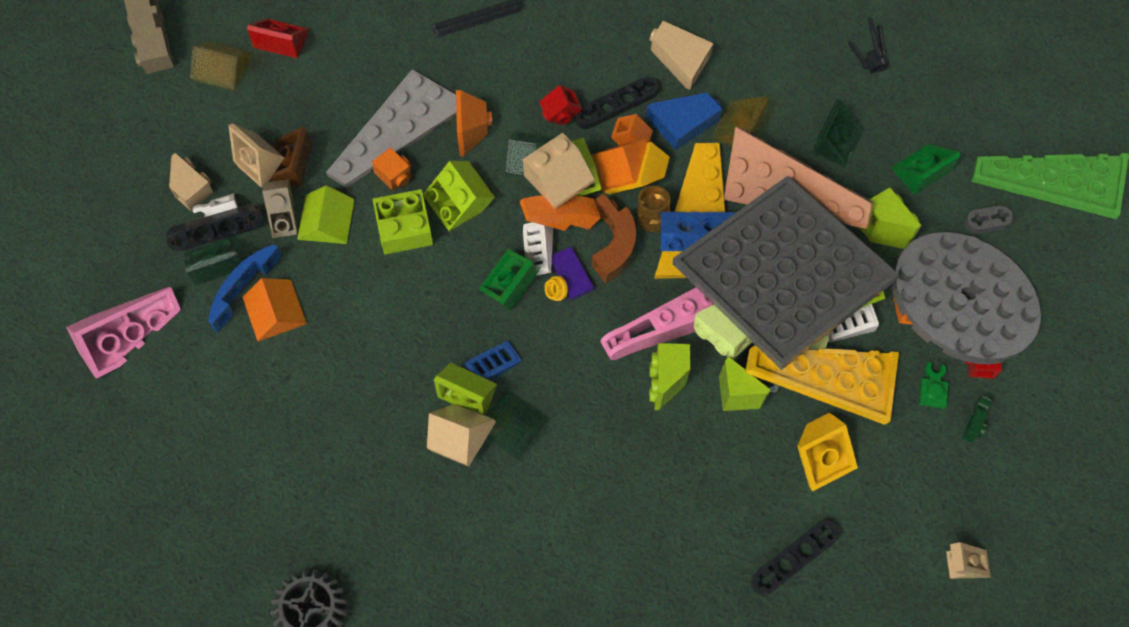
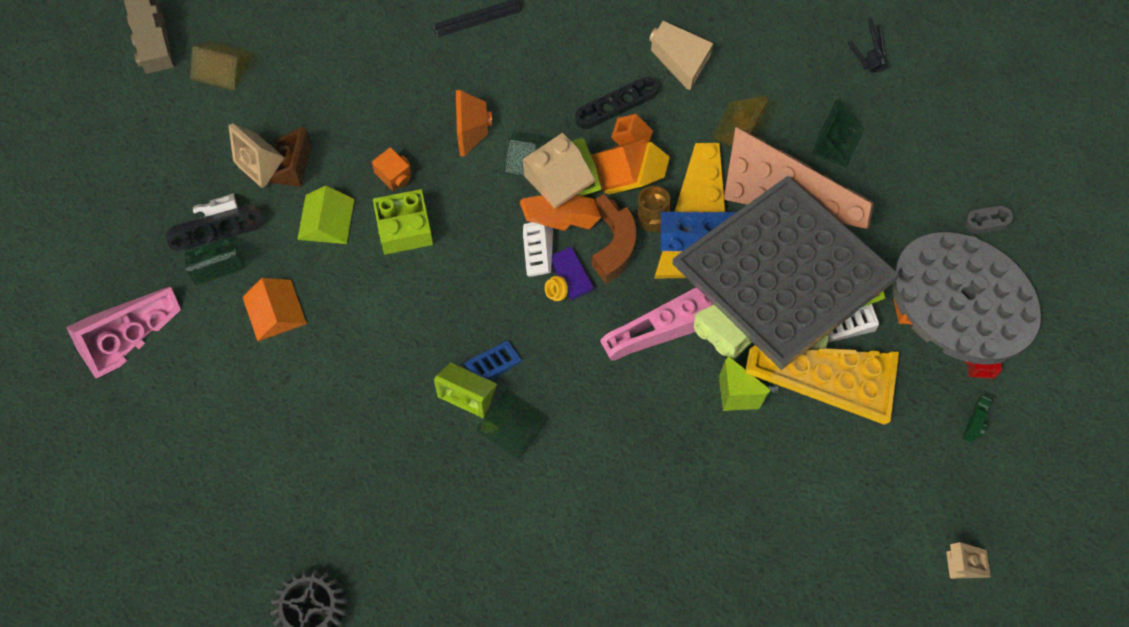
tan slope [169,153,214,212] -> none
blue slope [208,244,282,333] -> none
red slope [247,18,310,58] -> none
dark tan slope [262,179,297,238] -> none
light grey wing [326,69,456,188] -> none
lime slope [423,161,495,231] -> none
tan slope [427,404,496,466] -> none
green slope [479,249,539,311] -> none
red brick [539,85,582,125] -> none
blue slope [646,93,722,150] -> none
lime slope [649,343,690,410] -> none
black beam [751,520,839,596] -> none
yellow slope [797,413,858,491] -> none
lime slope [859,188,921,249] -> none
green slope [891,144,961,195] -> none
green plate [918,362,948,409] -> none
bright green wing [971,153,1129,219] -> none

